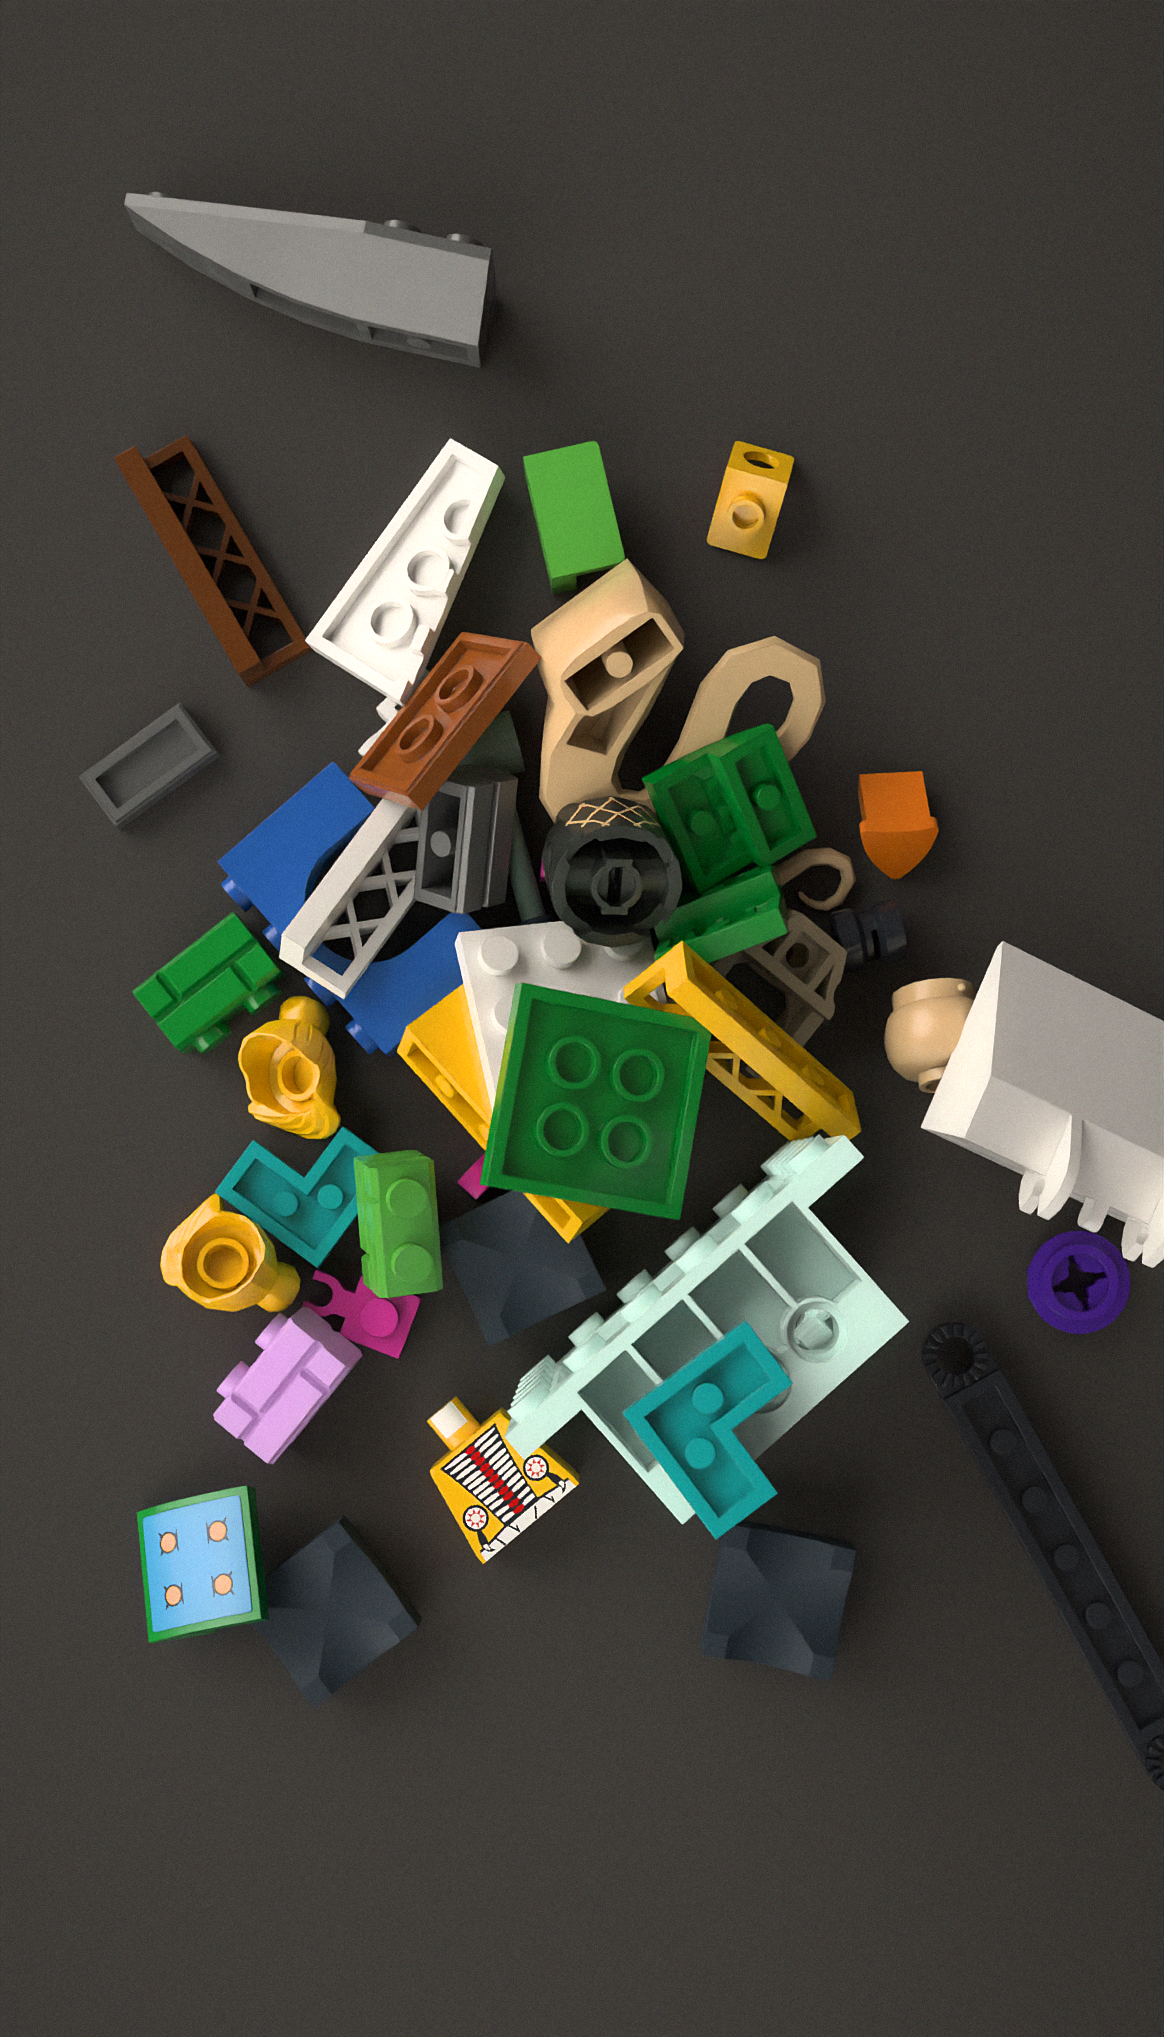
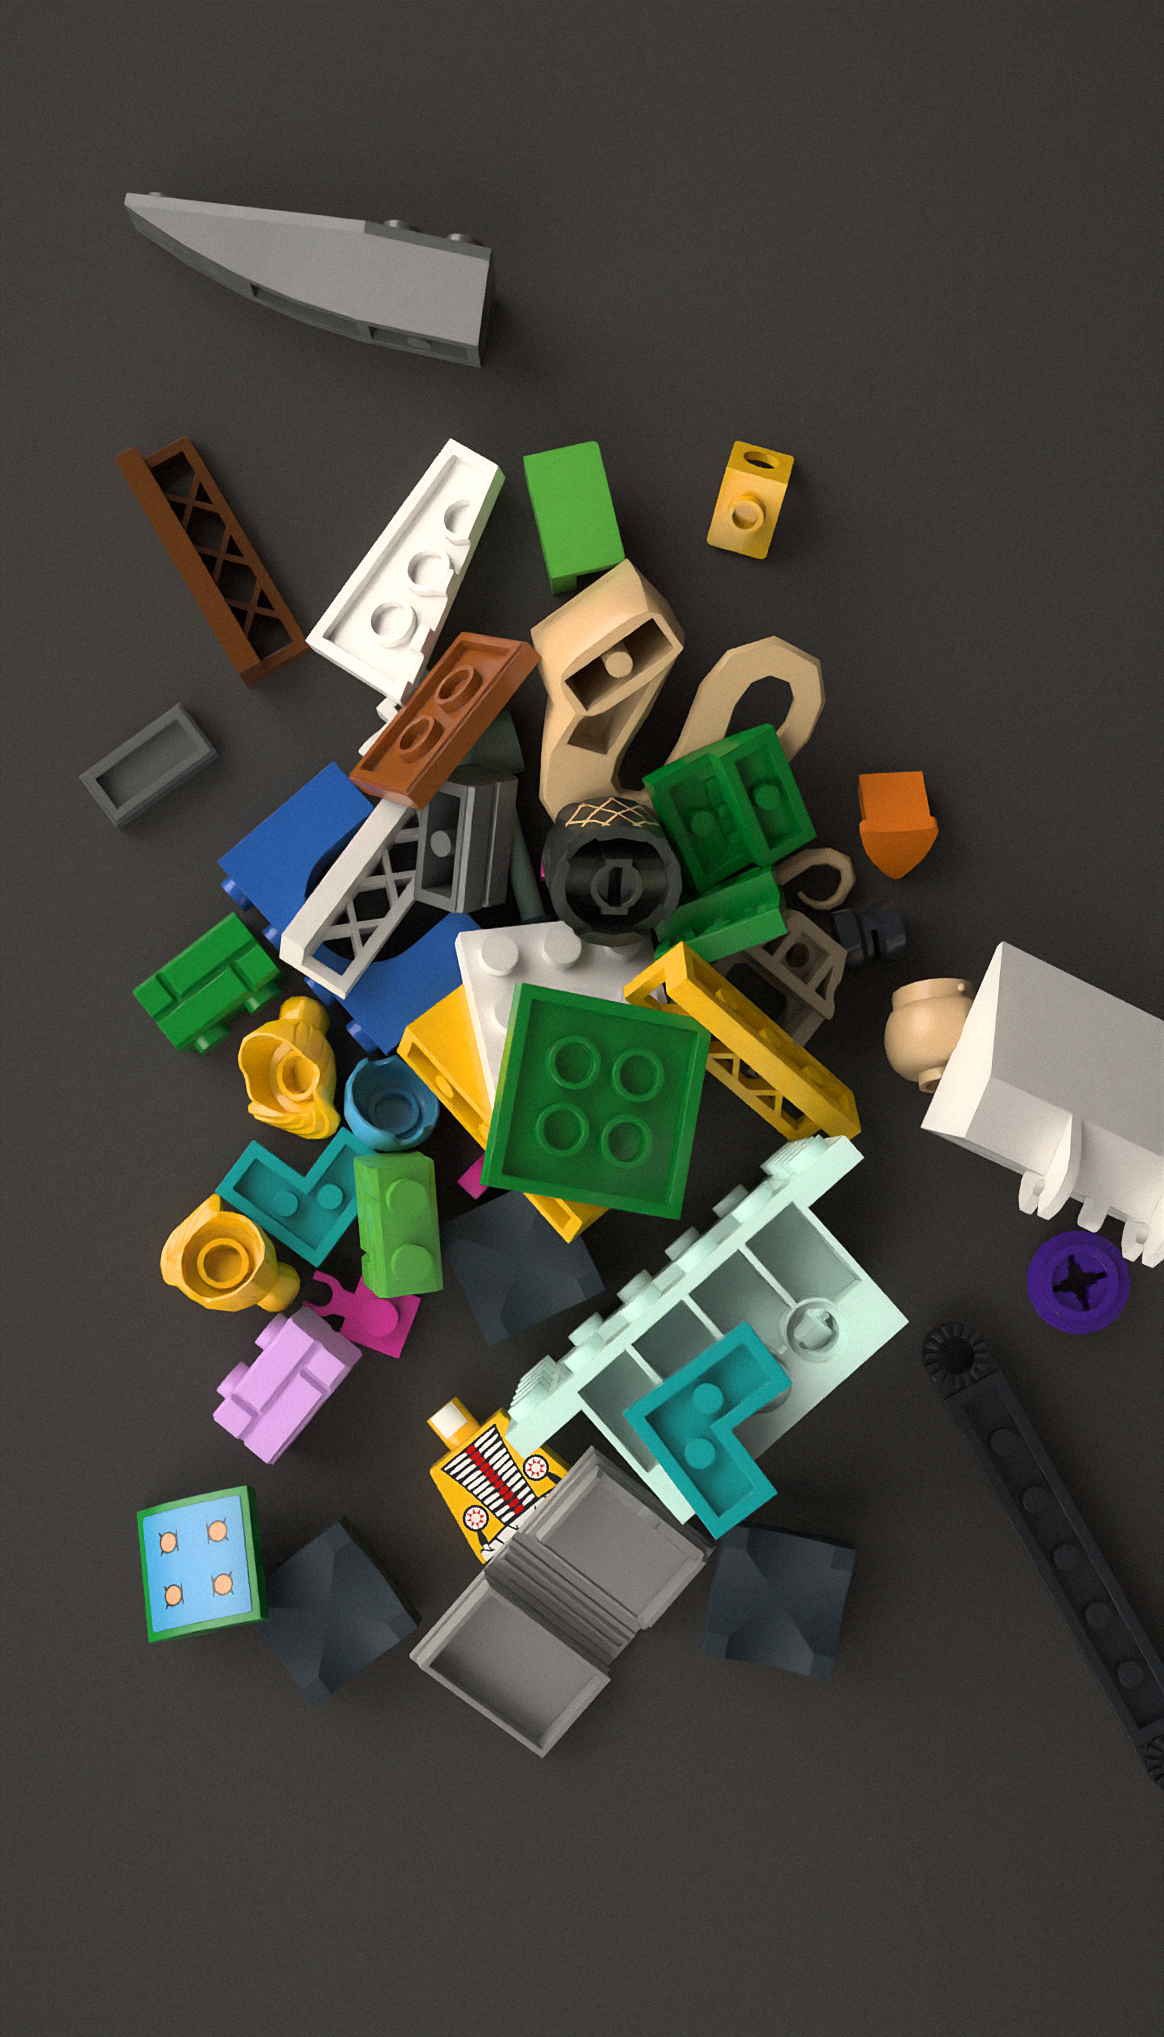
none -> dark azure hair [344,1054,441,1152]
none -> light grey piece [409,1445,716,1758]

